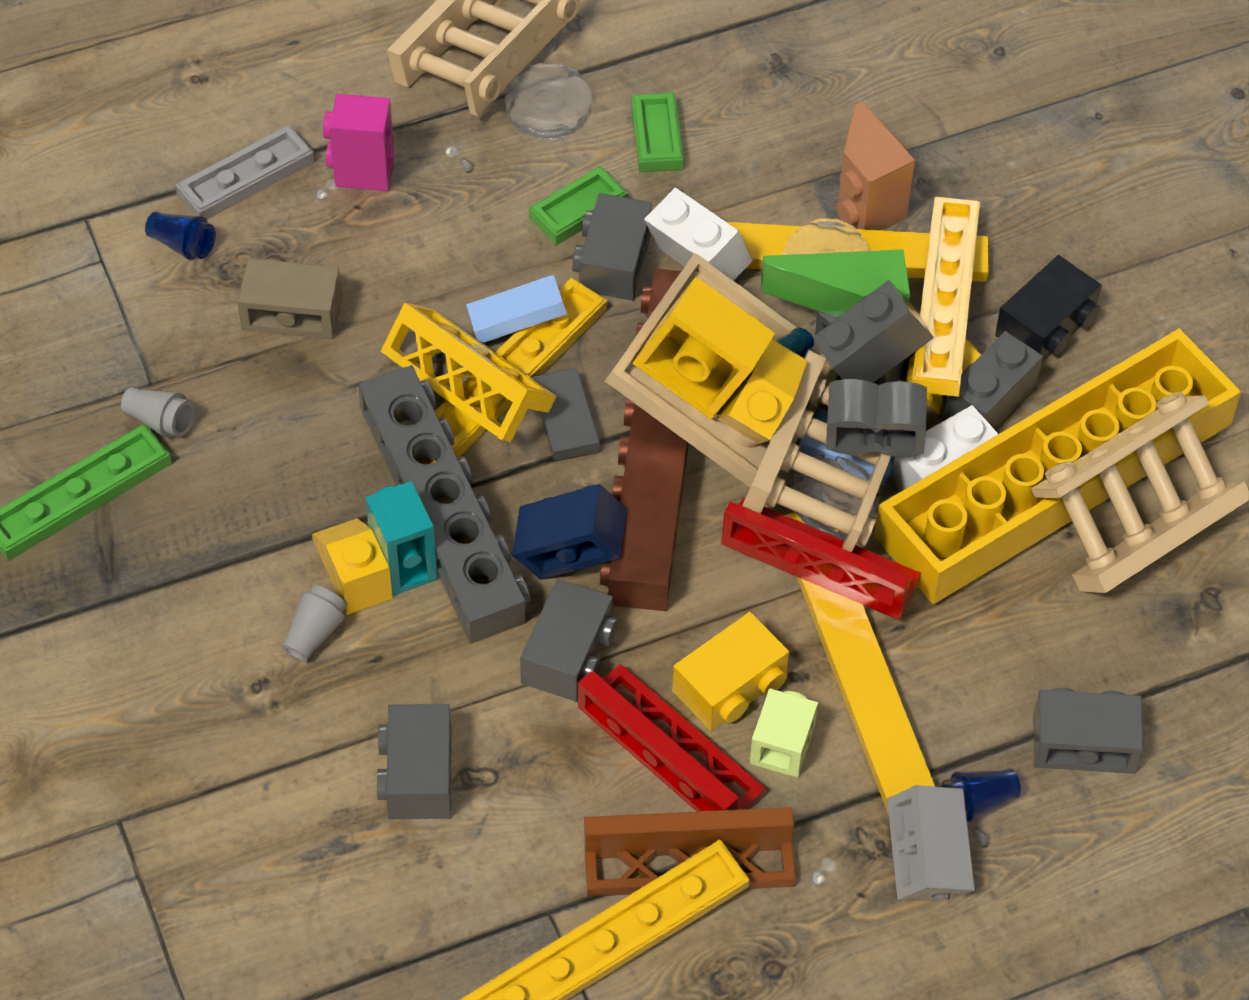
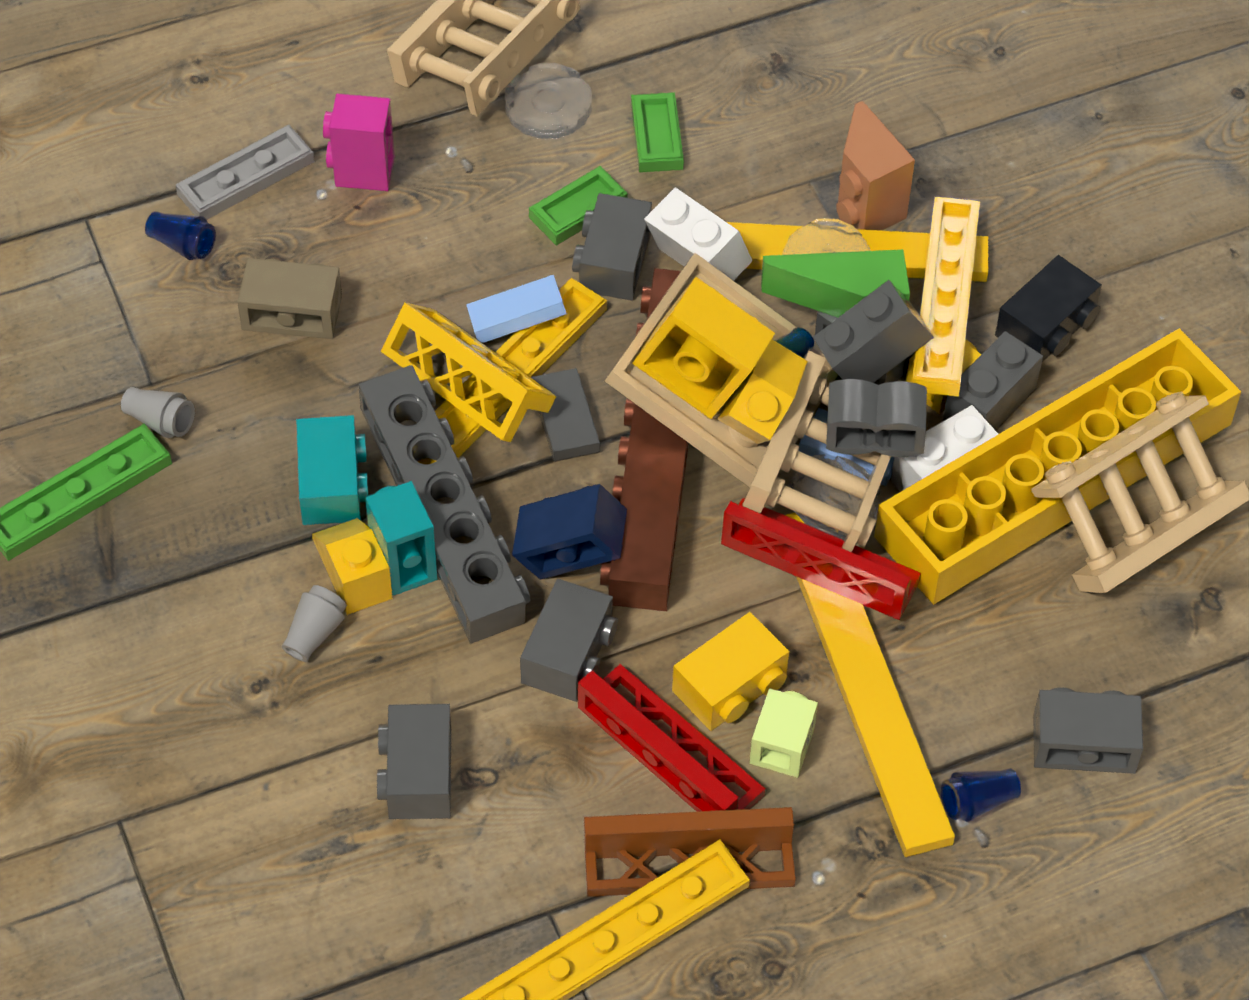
light grey hinge [887,785,975,901] -> none
none -> teal brick [296,415,369,525]

